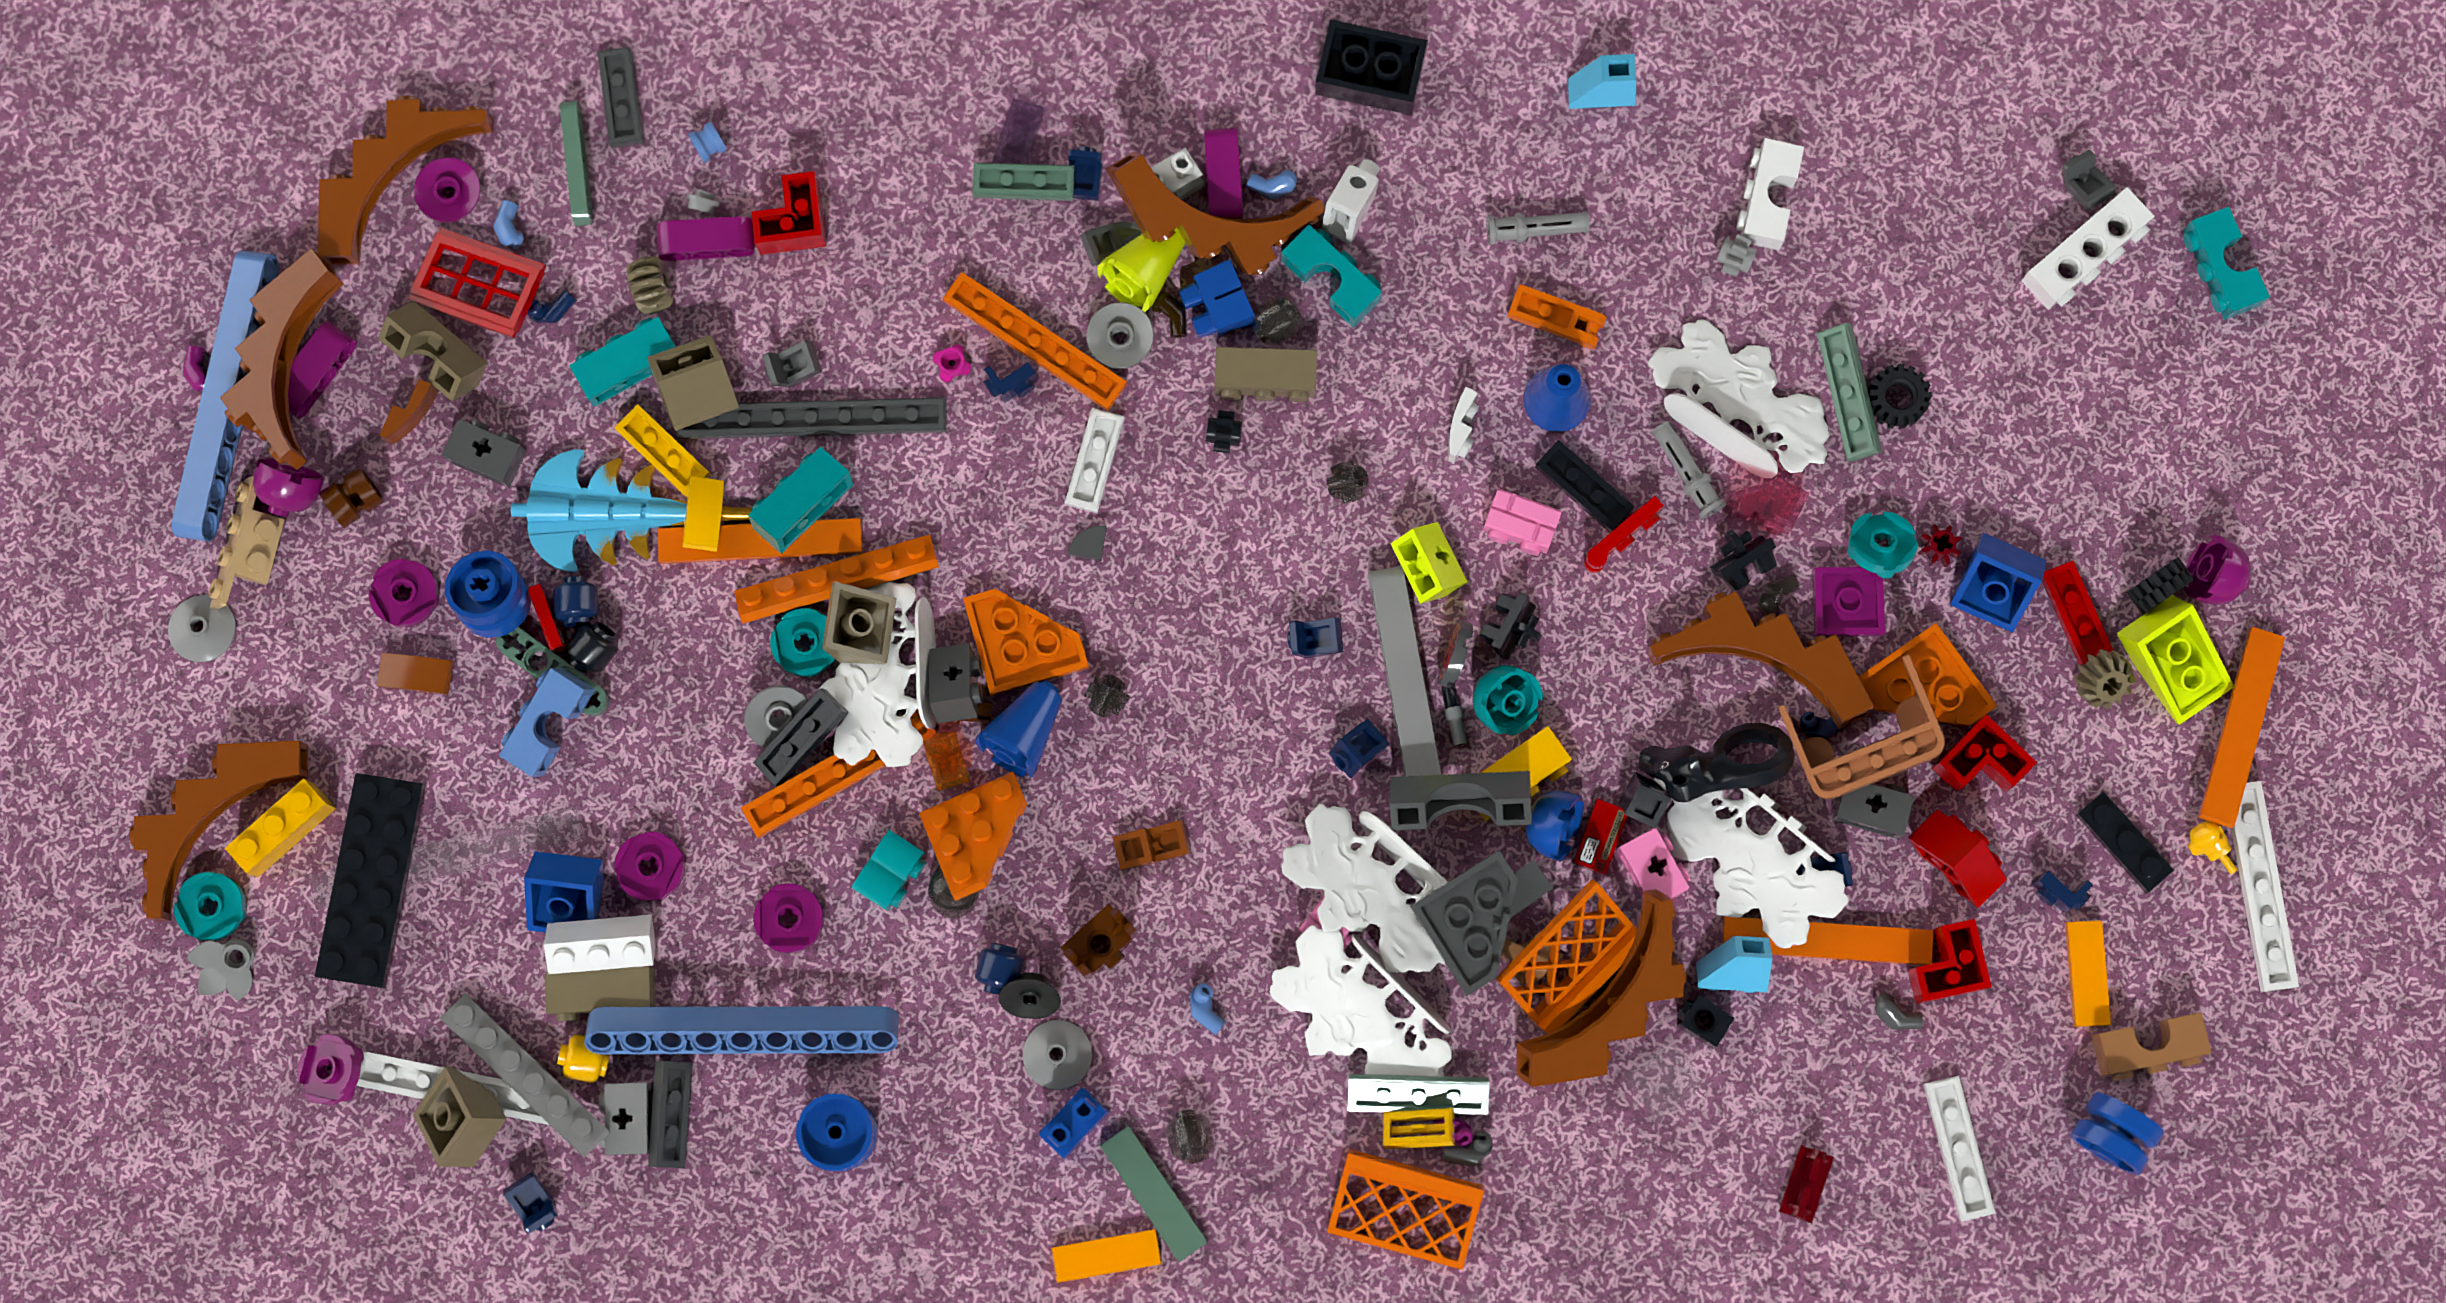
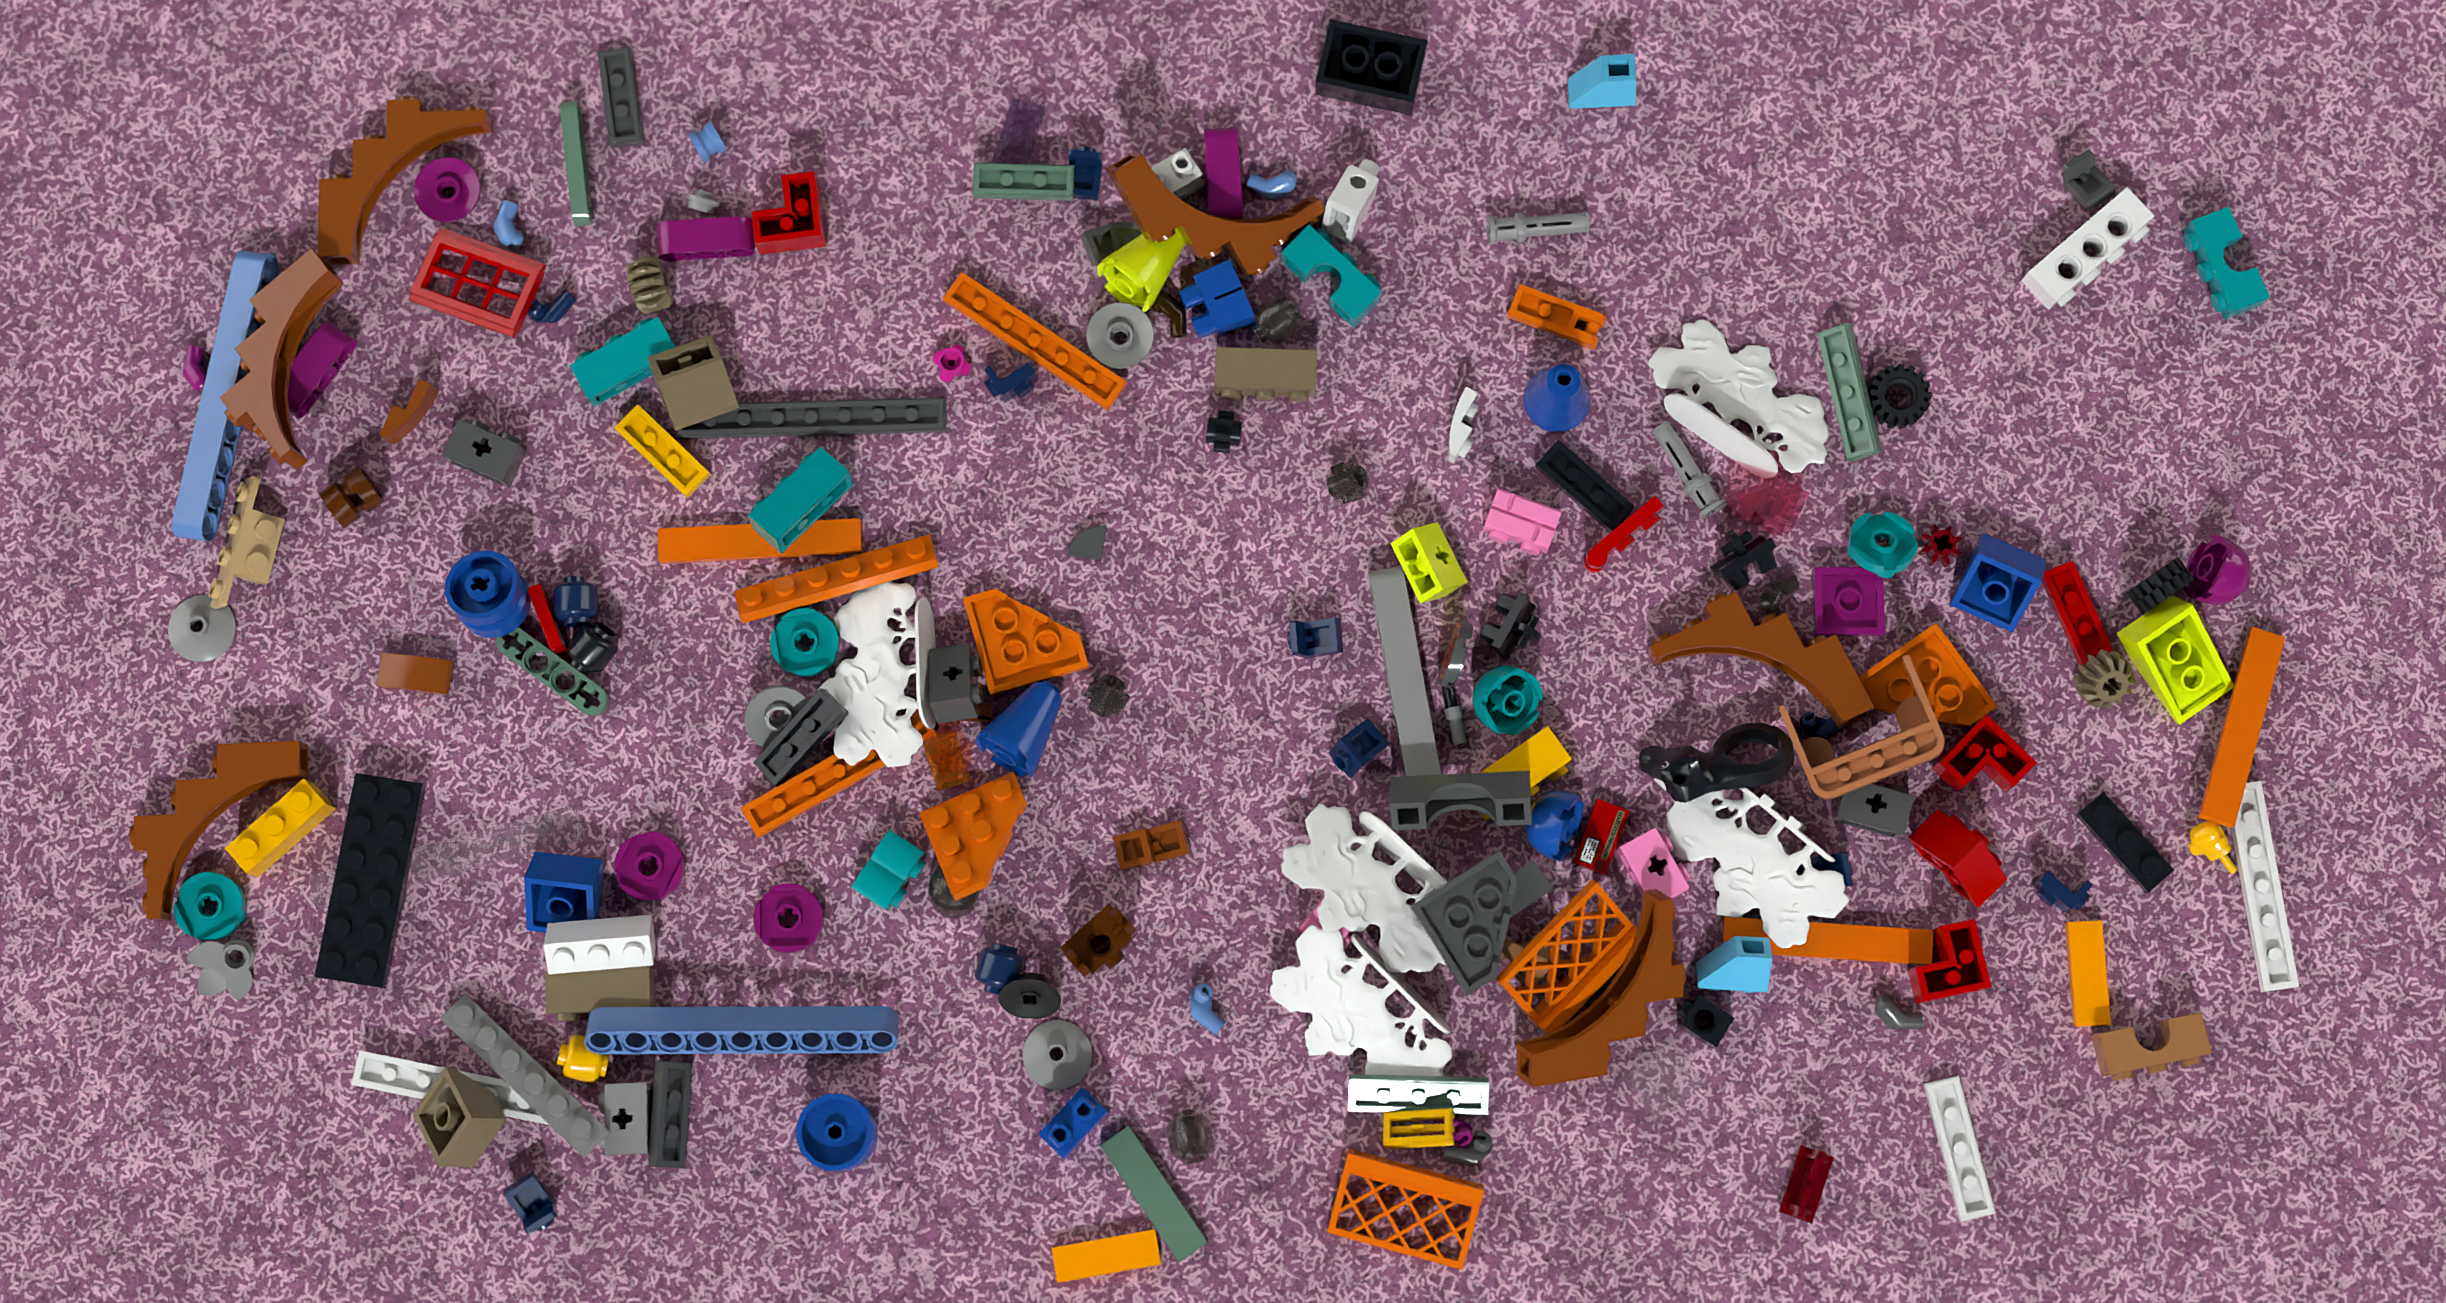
magenta cylinder [253,457,324,517] -> none
magenta plate [297,1034,364,1105] -> none
magenta plate [368,559,440,628] -> none
dark tan arch [378,300,488,402] -> none
medium blue arch [498,667,596,777] -> none
medium azure animal [511,449,752,573] -> none
yellow slope [682,476,724,552] -> none
dark grey bracket [763,340,822,388] -> none
dark tan slope [822,581,897,664] -> none
white tile [1065,408,1125,514] -> none
black brick [1619,772,1671,828] -> none
light grey gear [1716,234,1757,277] -> none
white arch [1736,138,1804,250] -> none
blue wheel [2070,1092,2164,1175] -> none

